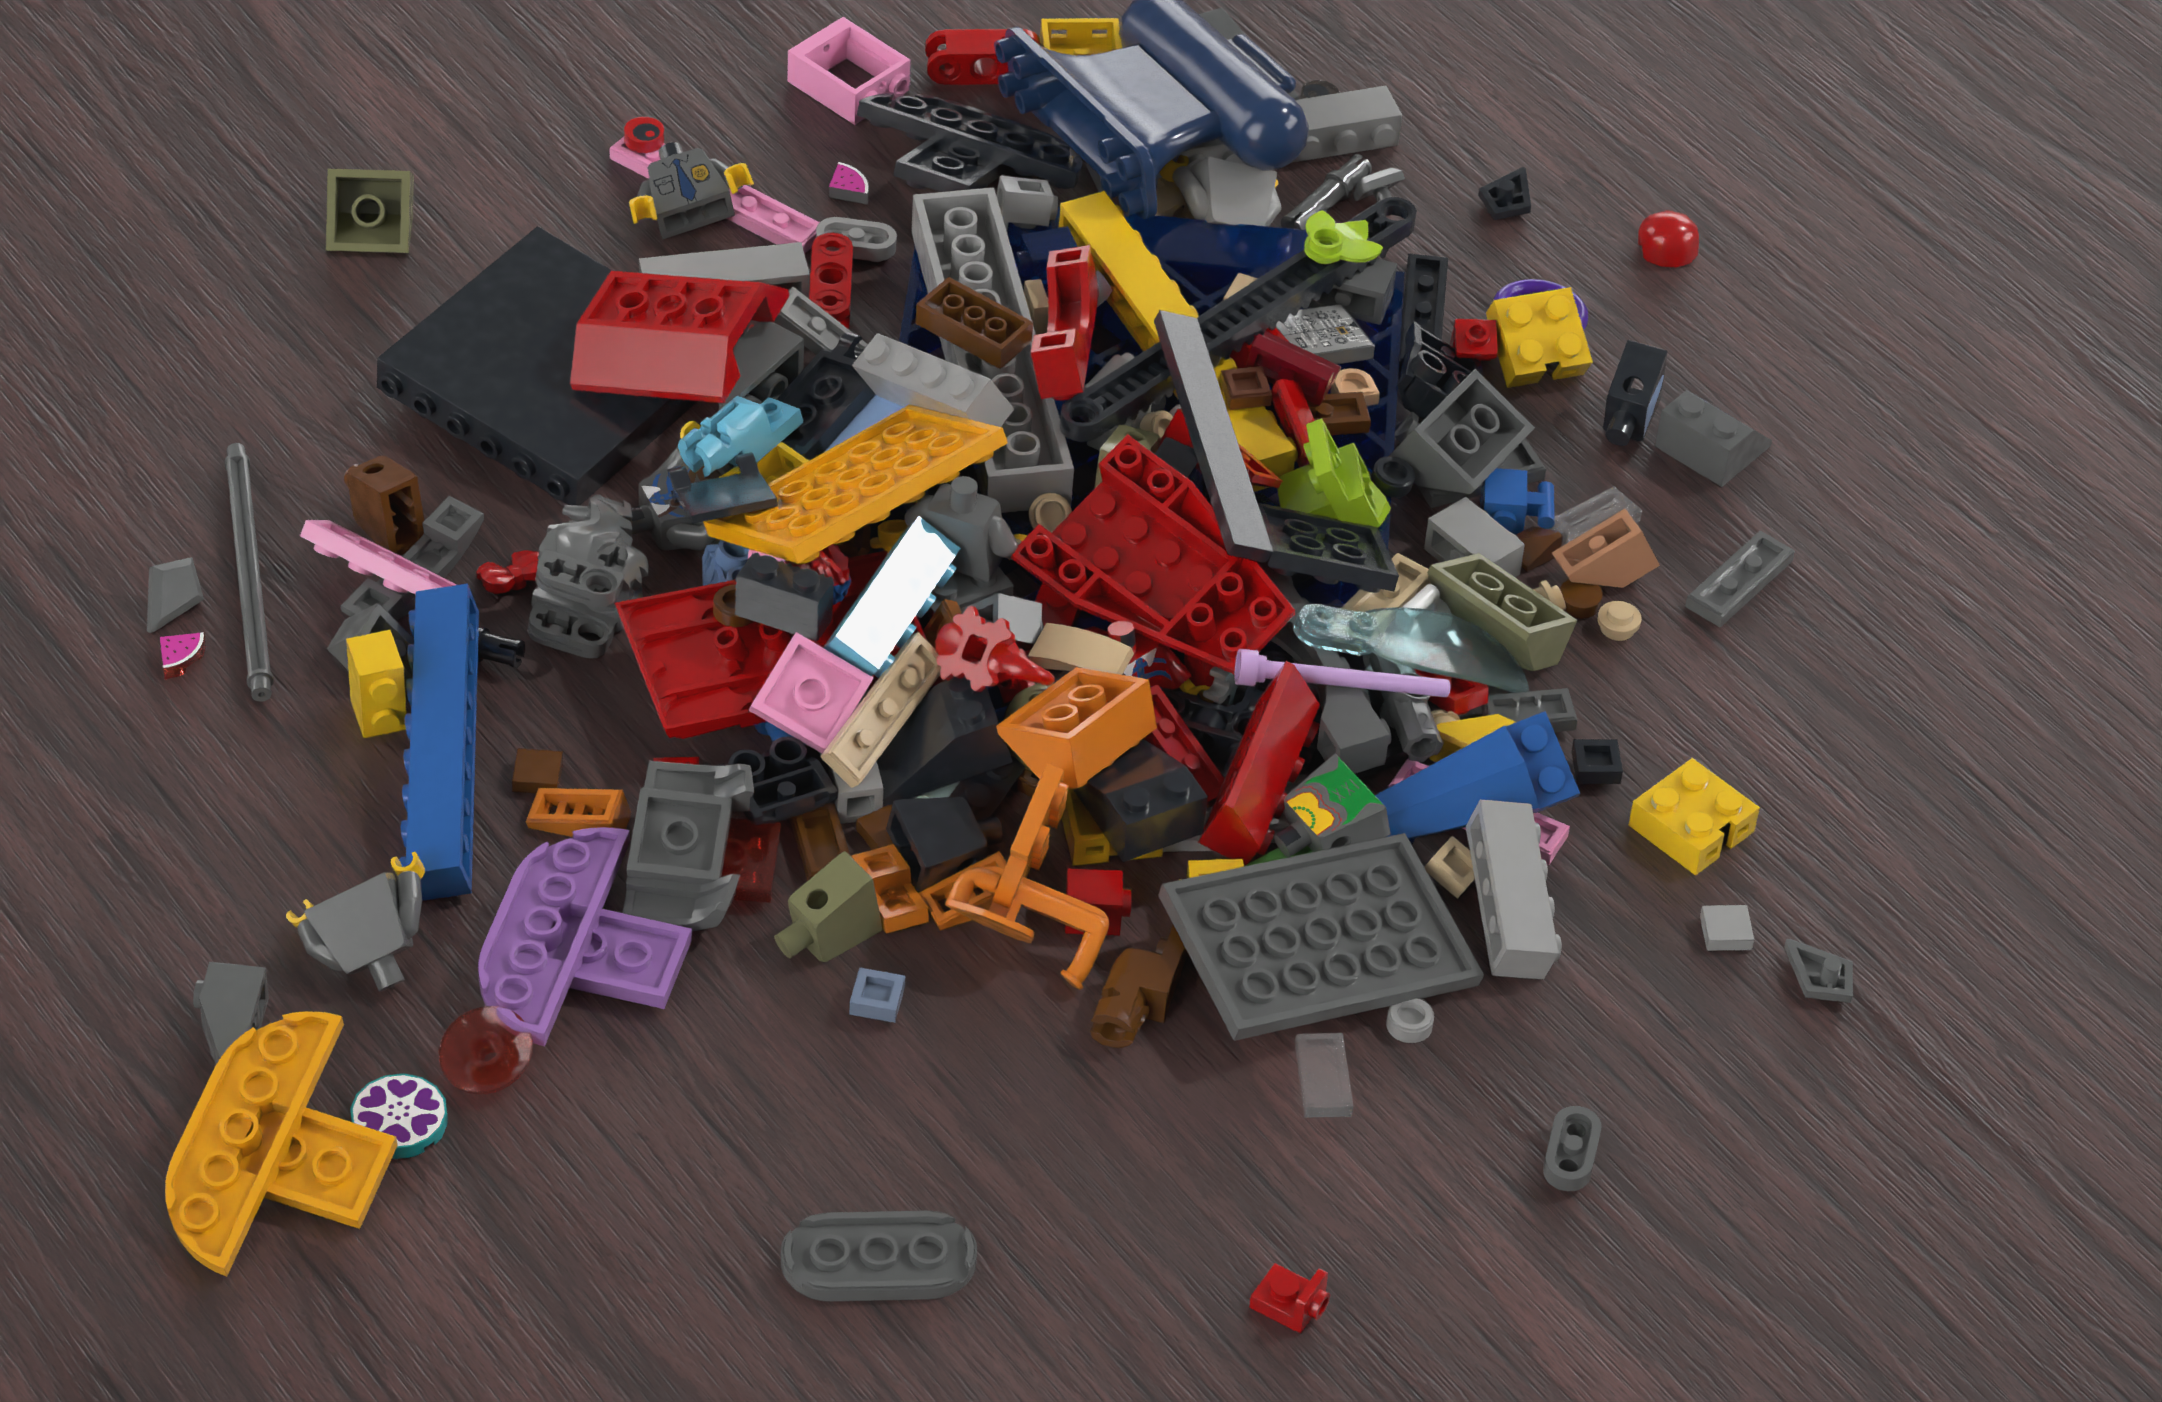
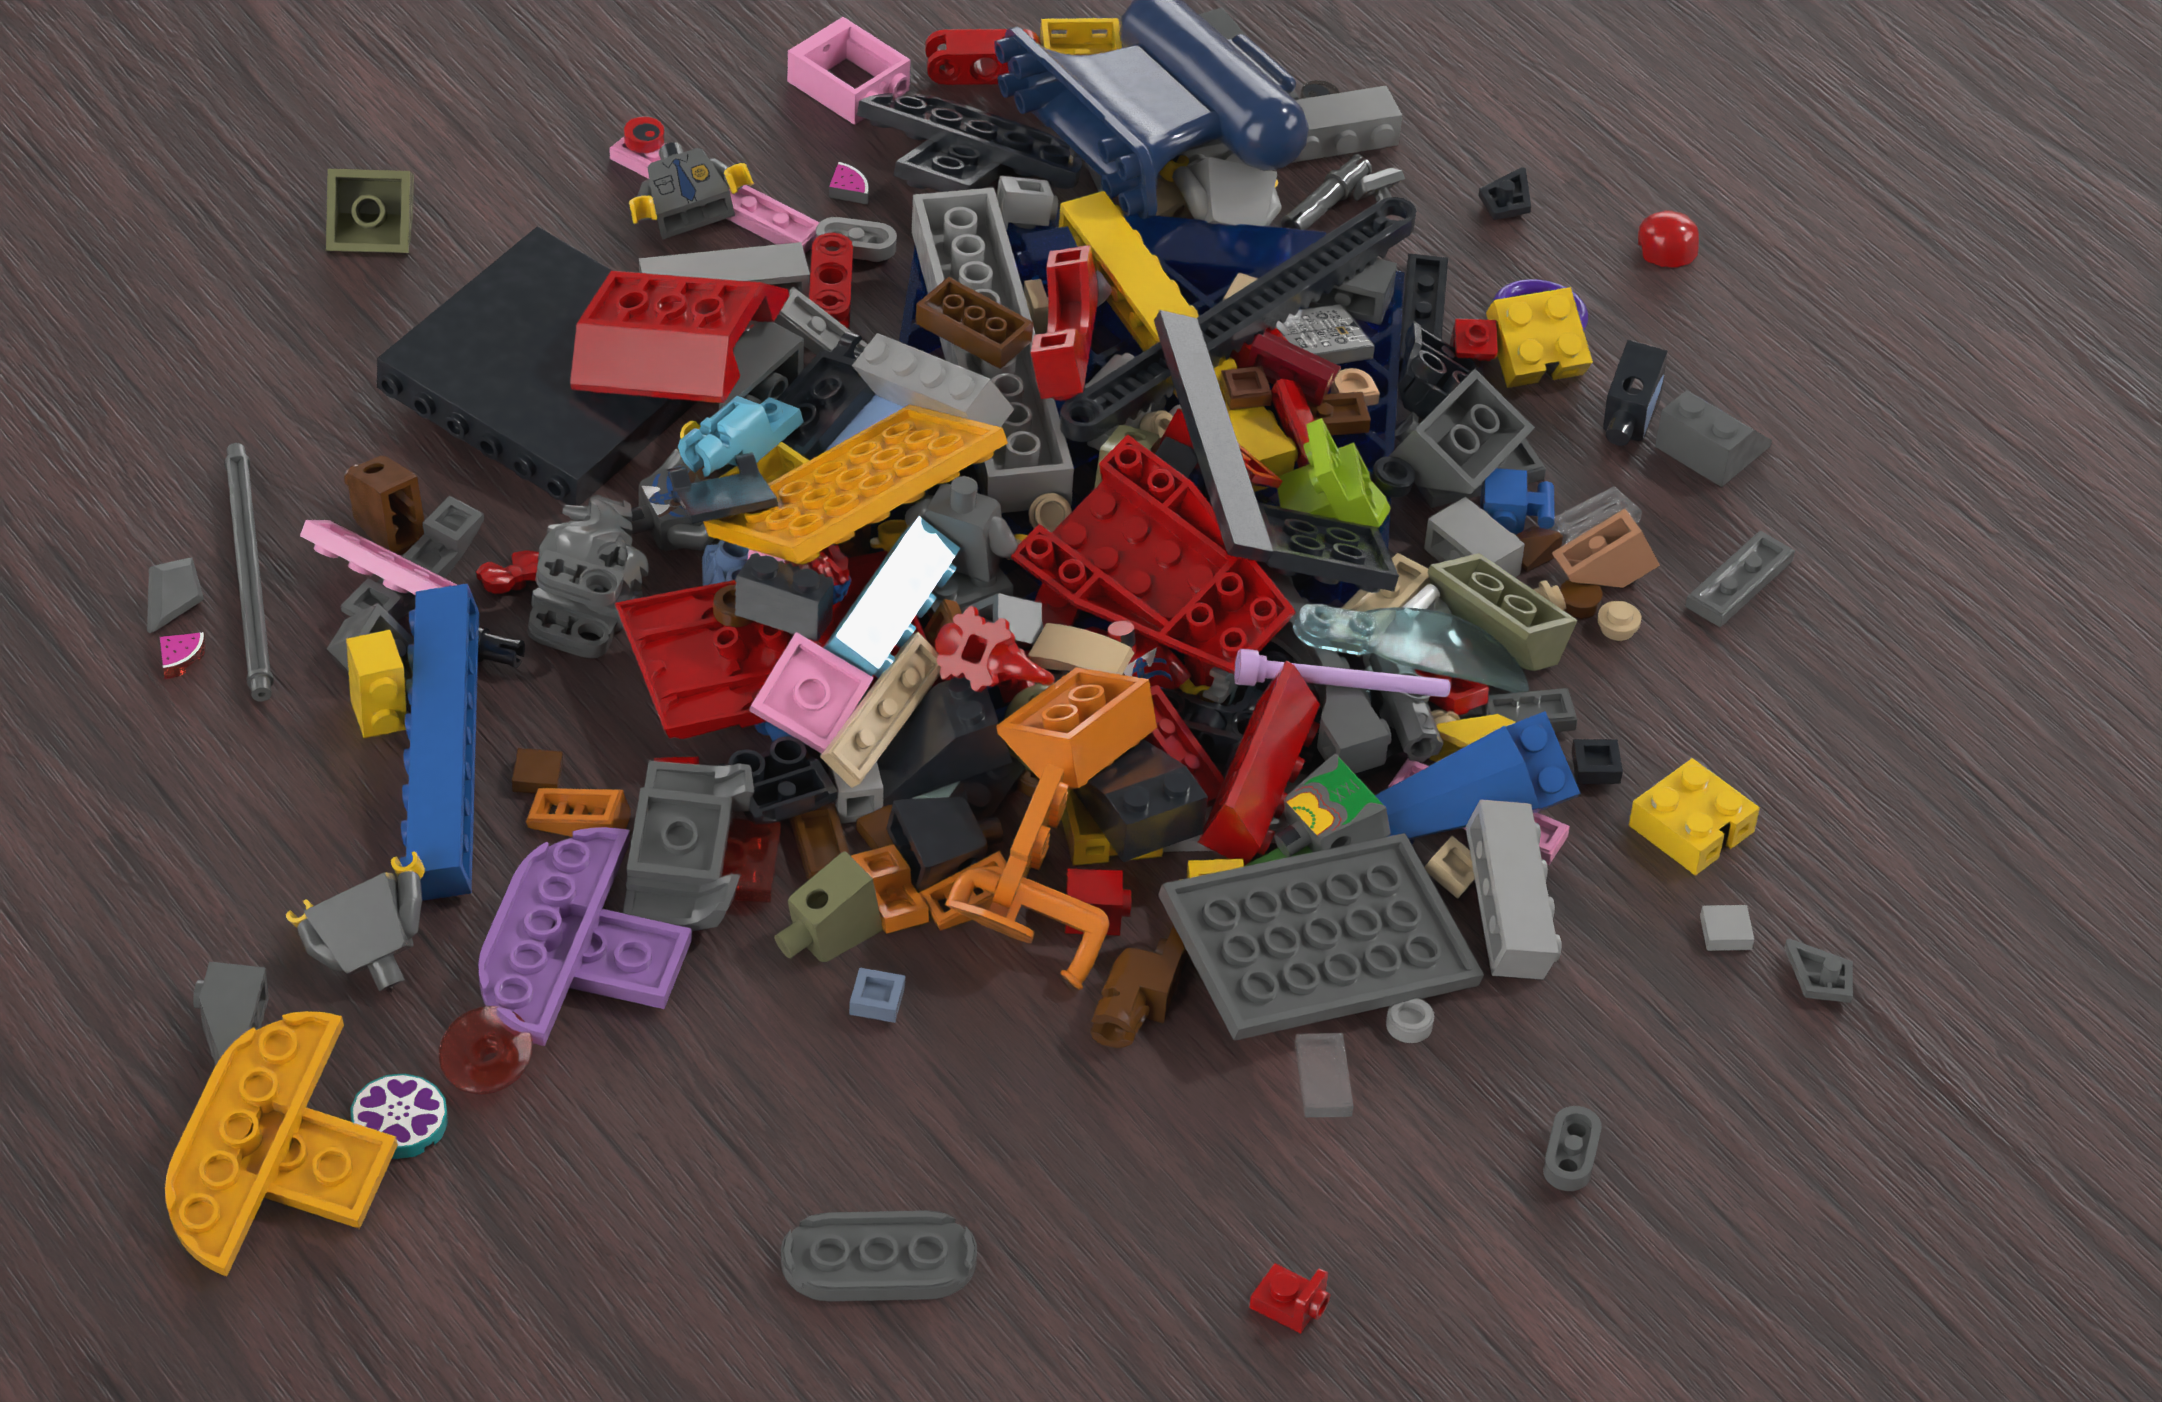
lime plate [1304,210,1383,264] -> none

